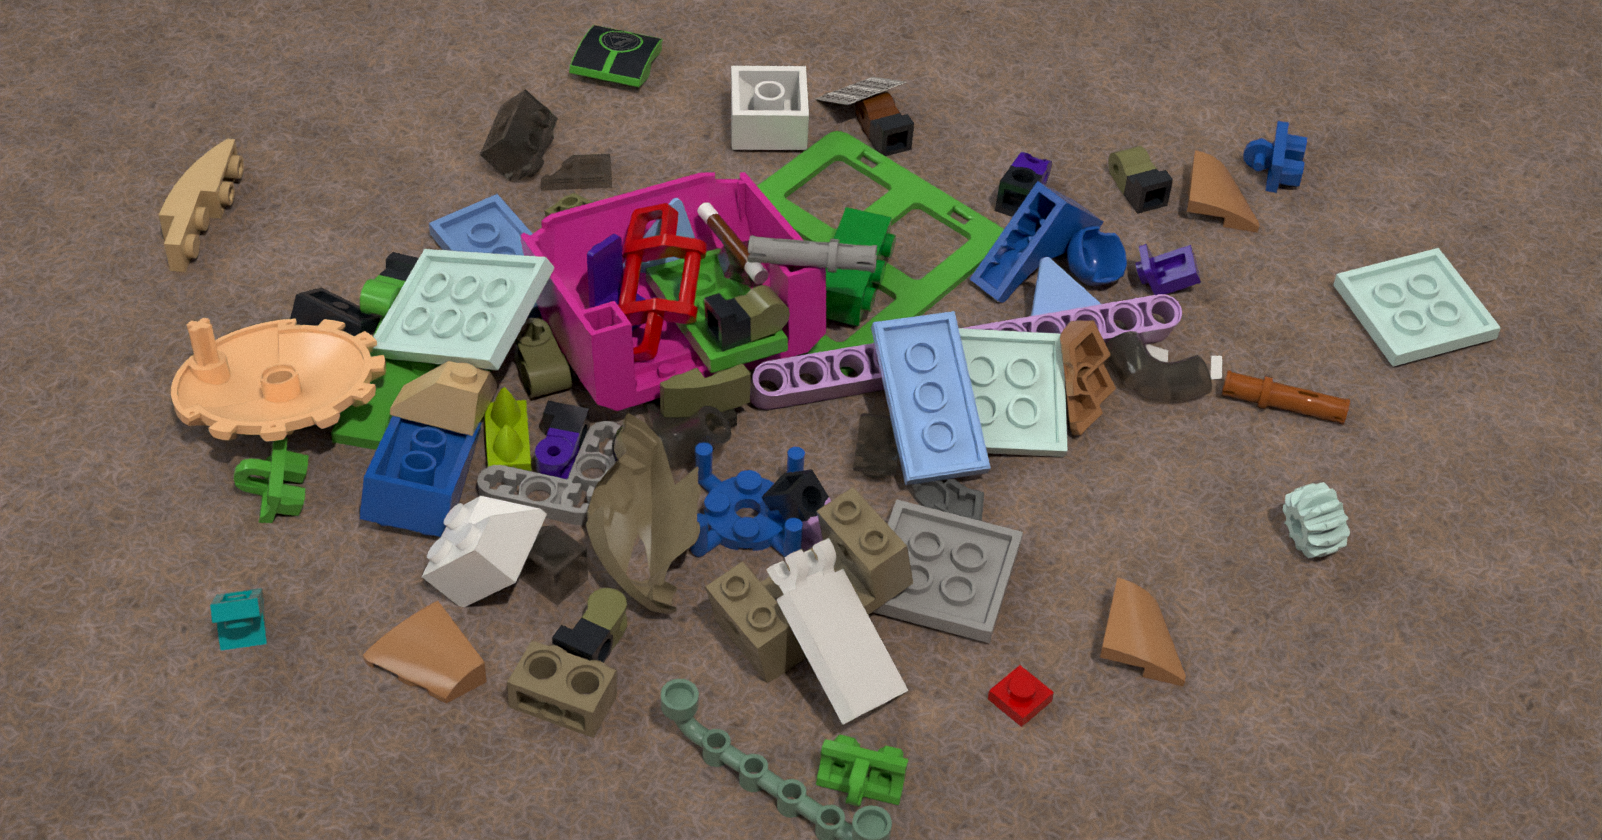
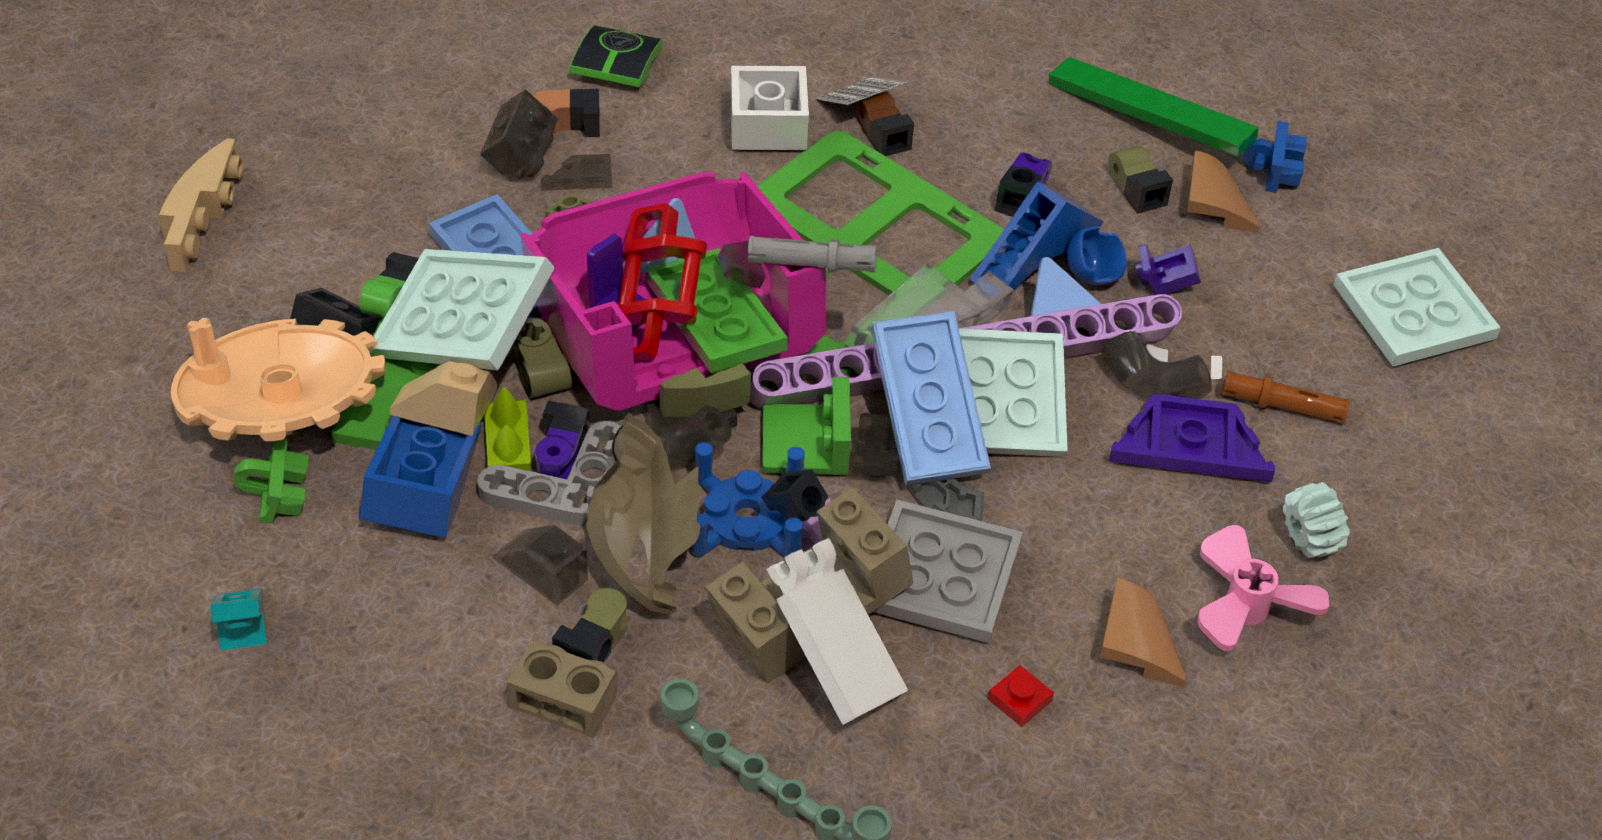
medium nougat slope [363,601,487,704] -> none
white slope [422,496,547,607] -> none
reddish brown bar [697,203,769,284] -> none
leg [704,285,790,352] -> none
bright green hips [816,734,908,807] -> none
green brick [826,207,896,326] -> none
medium nougat slope [1060,320,1116,435] -> none
none -> leg [530,88,600,137]
none -> bright green bracket [763,377,851,475]
none -> clear slope [845,263,1014,348]
none -> green tile [1049,57,1259,157]
none -> dark purple wing [1109,393,1275,482]
none -> bright pink piece [1197,525,1329,651]

